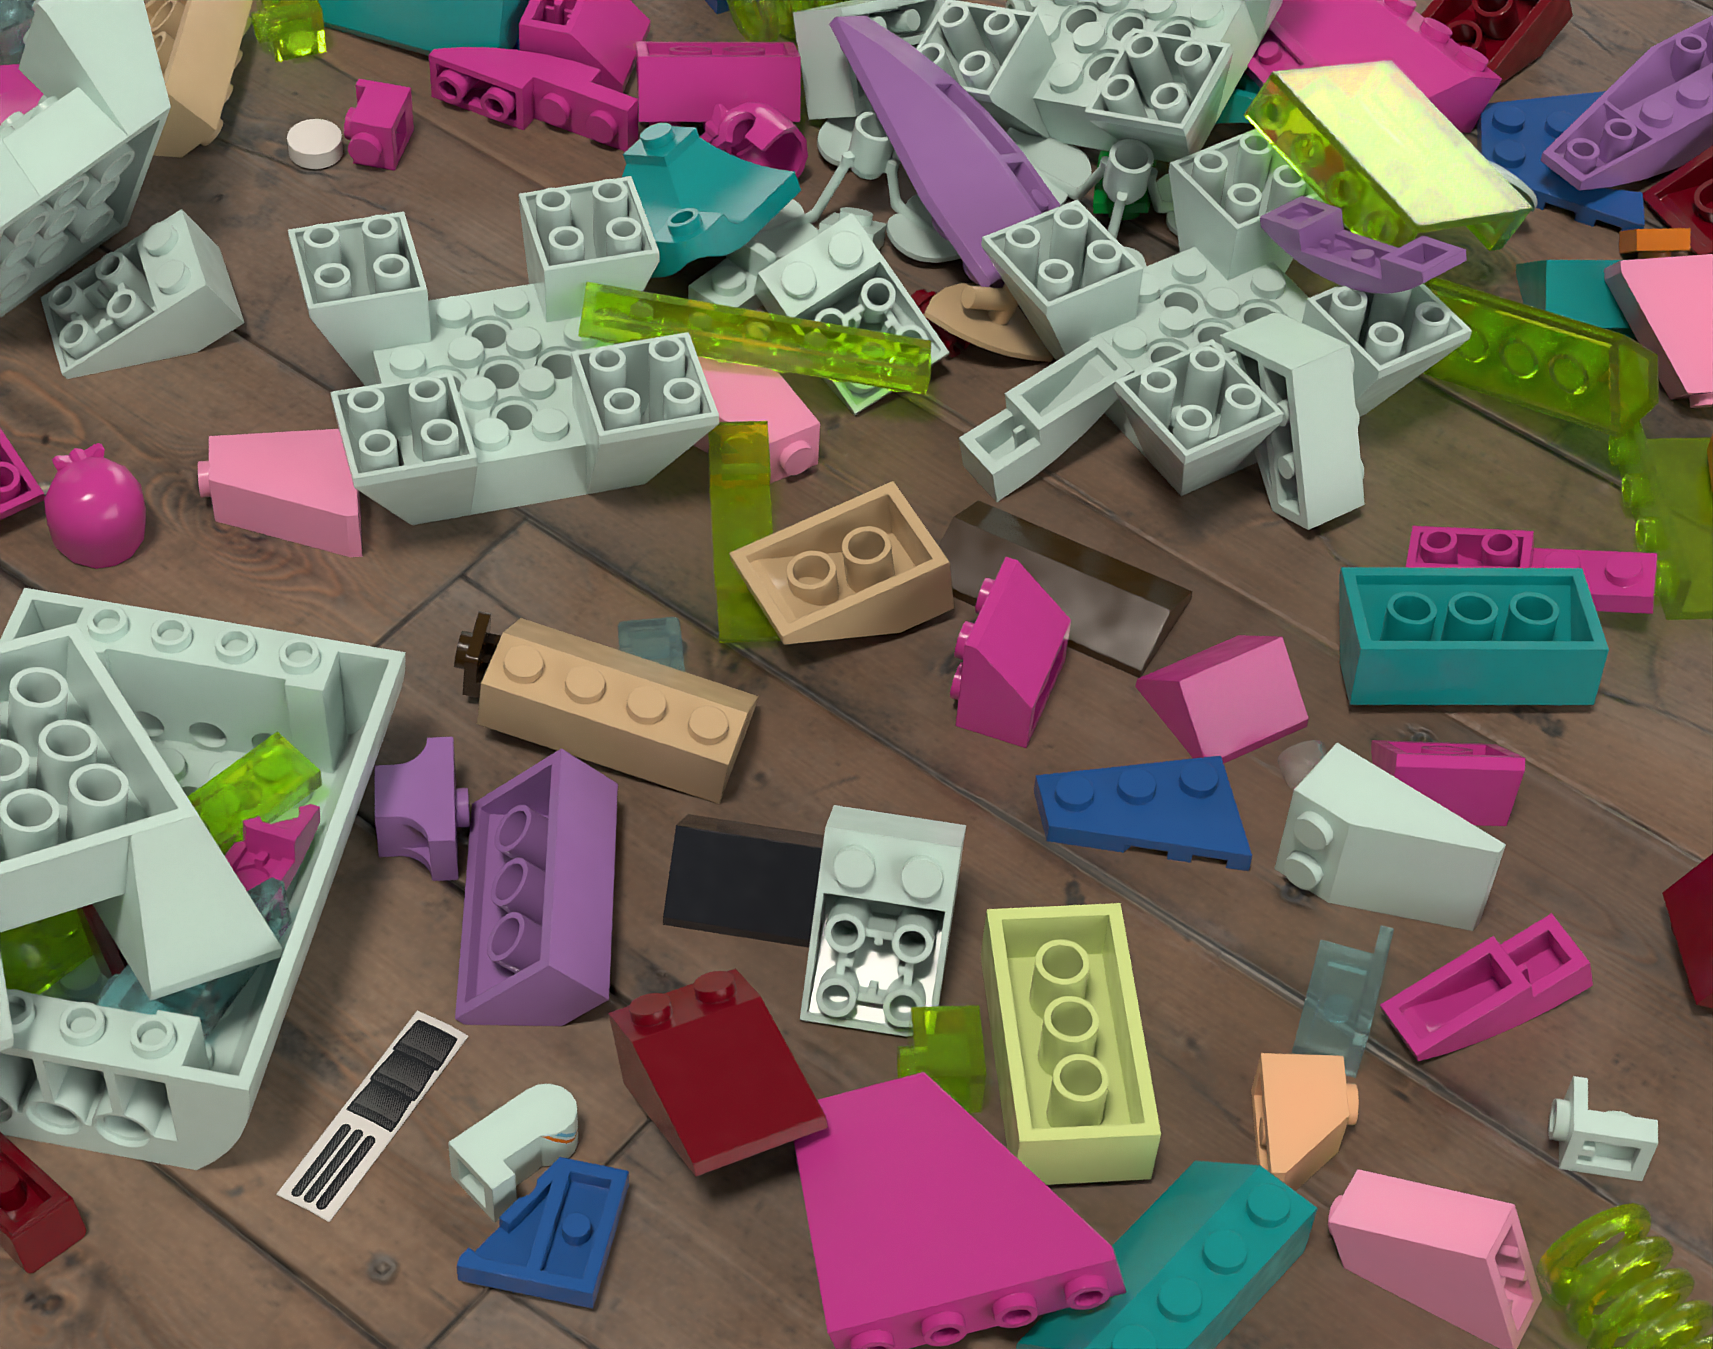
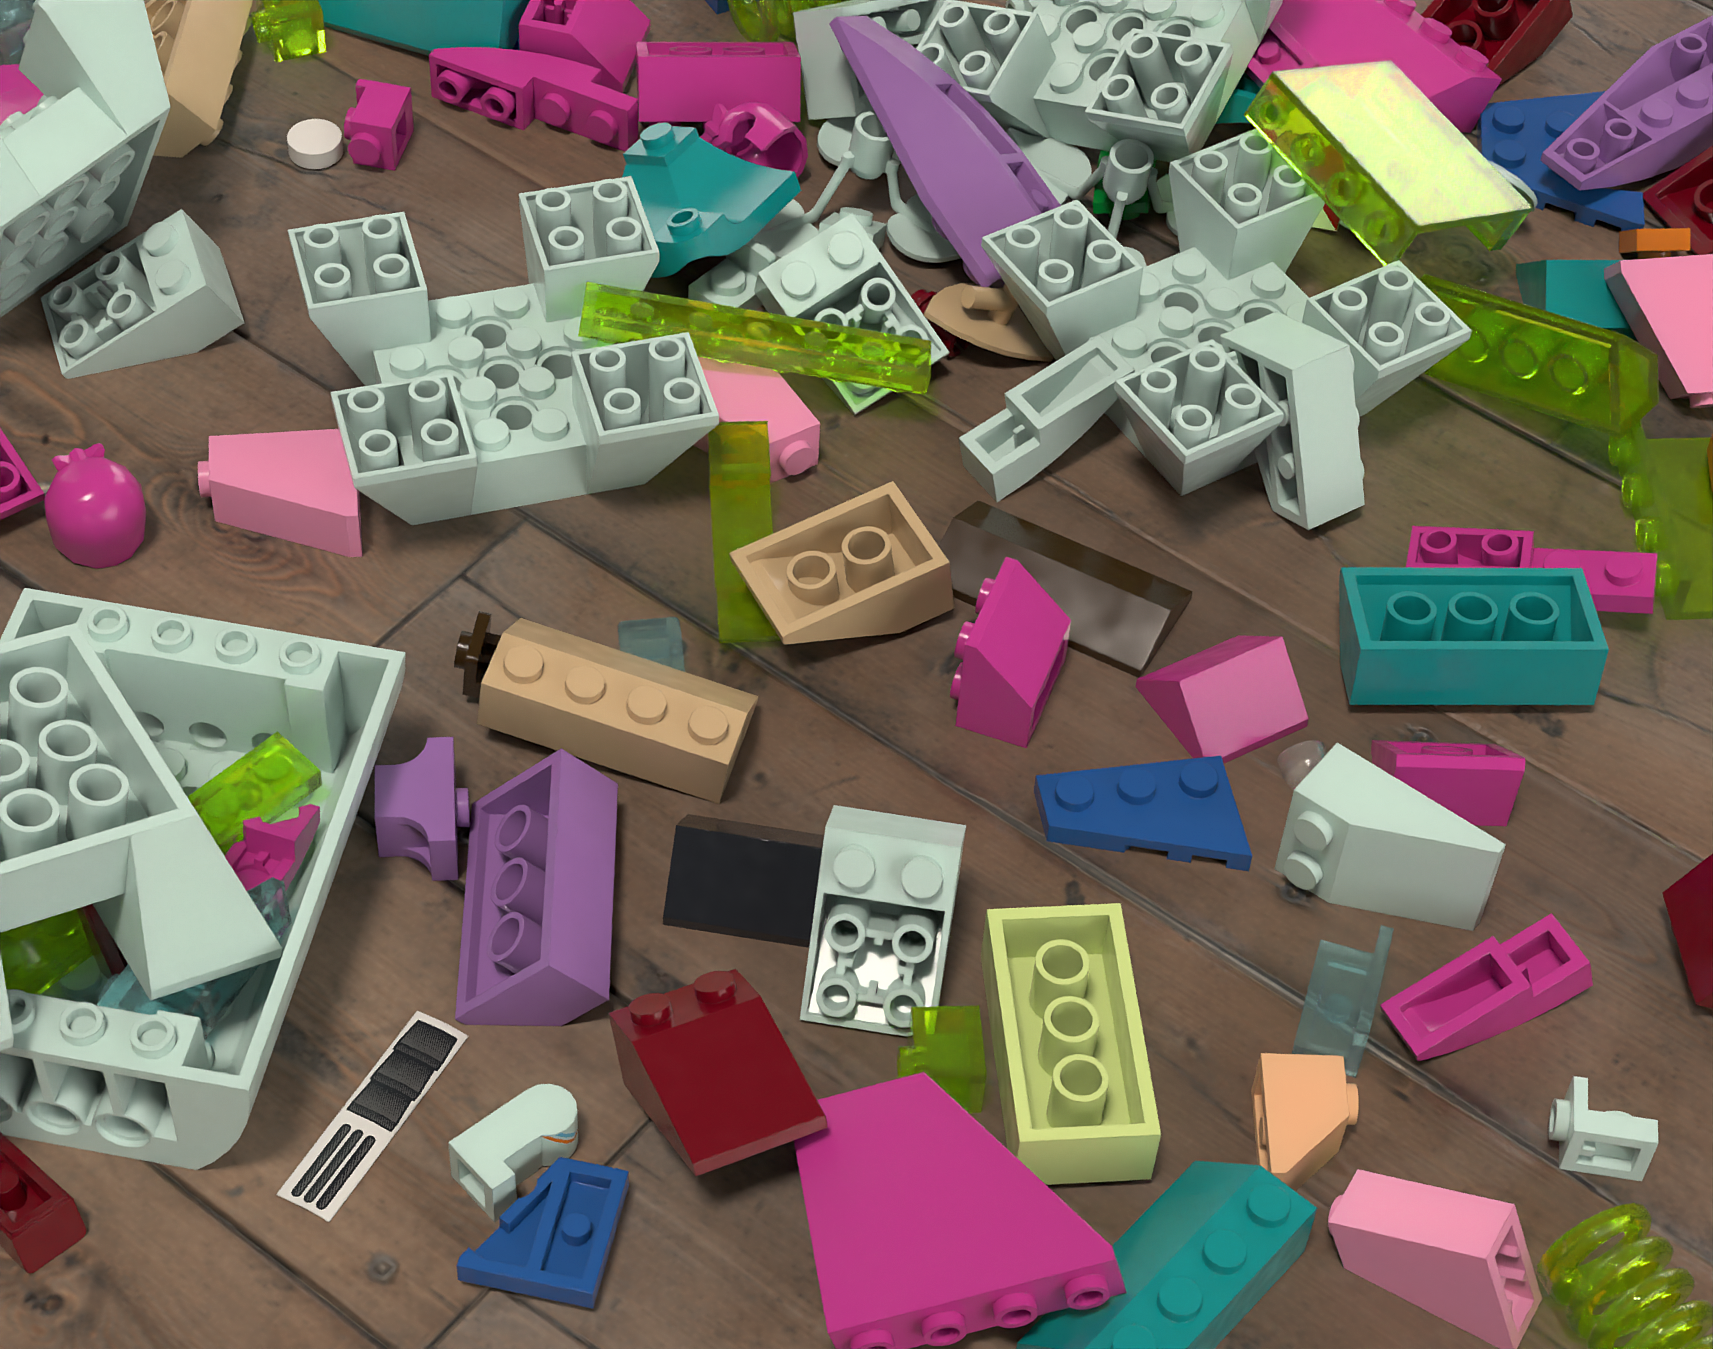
medium lavender slope [1260,196,1467,294] -> none

